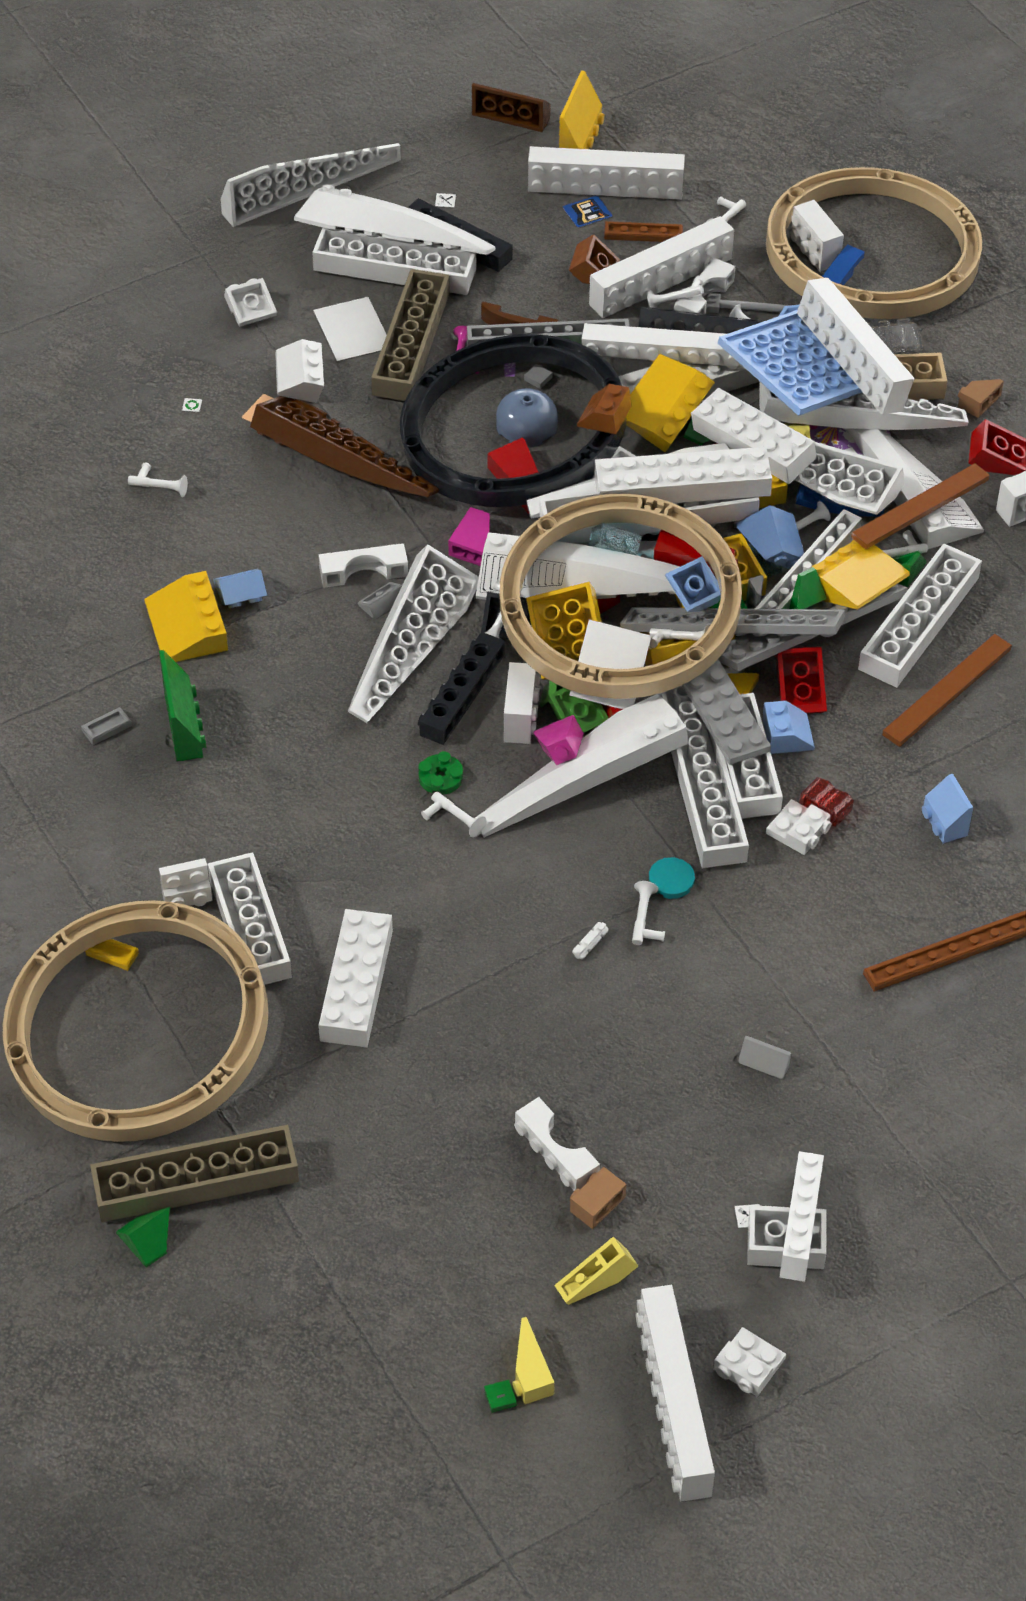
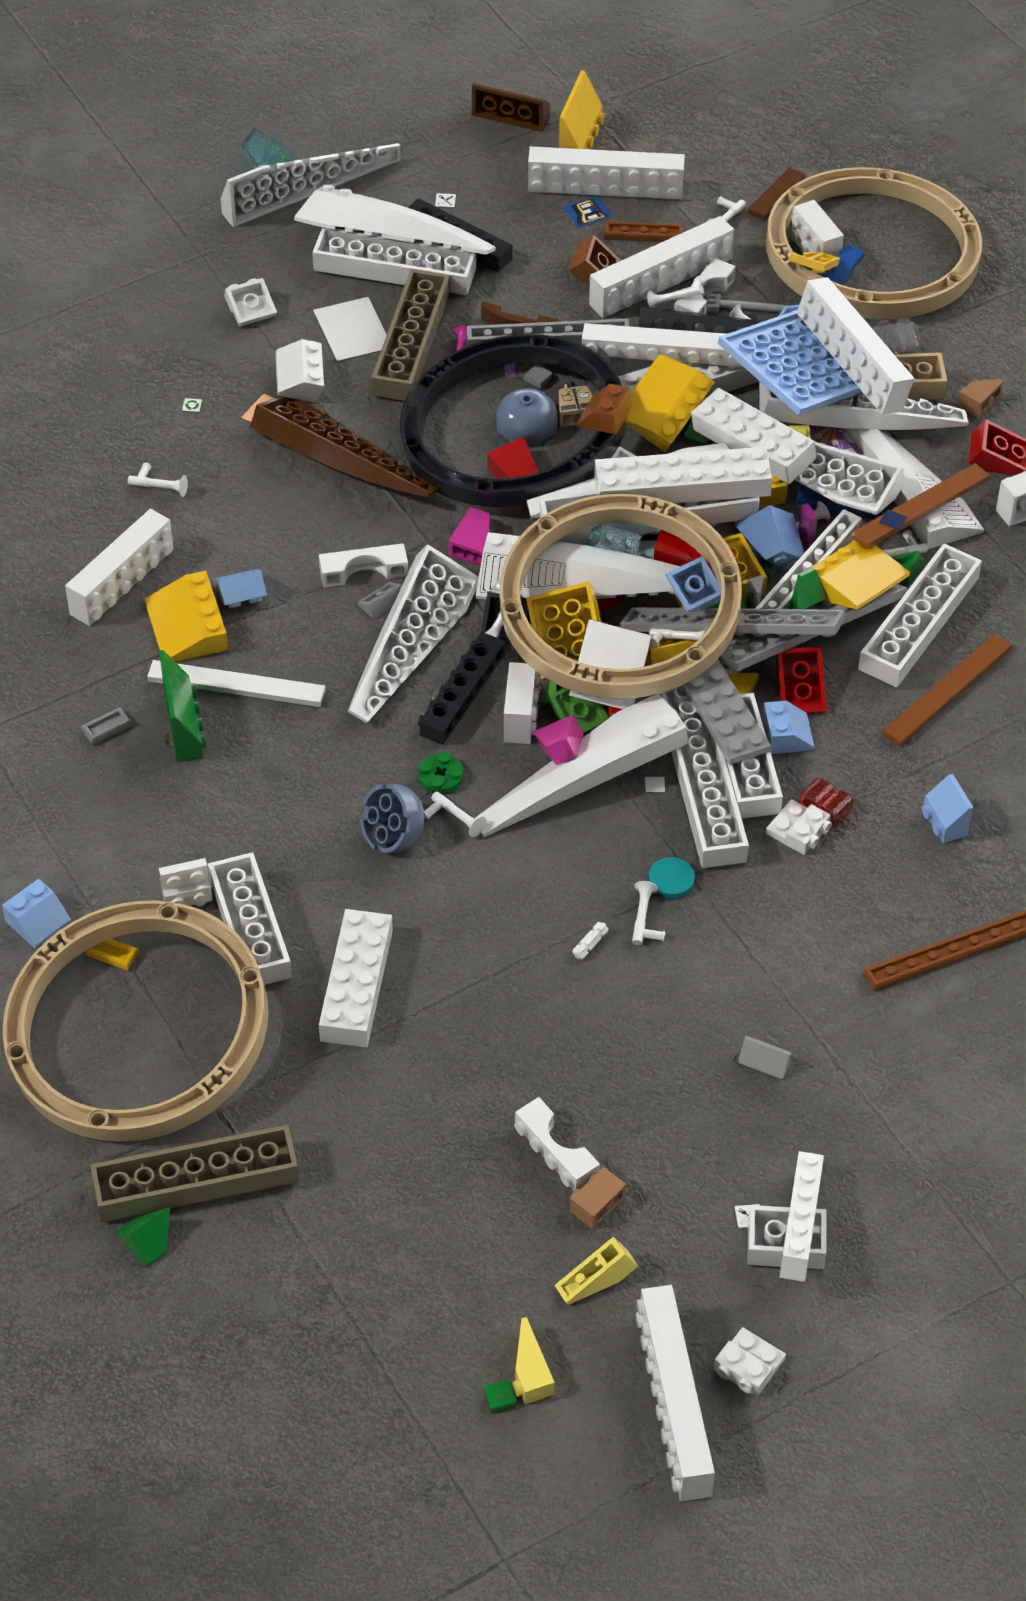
none -> light blue slope [2,879,72,949]
none -> white brick [65,509,173,626]
none -> white tile [147,660,325,707]
none -> clear light blue slope [241,128,294,169]
none -> sand blue cylinder [360,784,425,853]
none -> tan torso [558,382,593,427]
none -> white sticker [645,777,665,792]
none -> reddish brown tile [748,167,806,221]
none -> yellow wing [789,252,840,273]
none -> magenta tile [798,503,818,549]
none -> dark blue sticker [879,509,907,530]

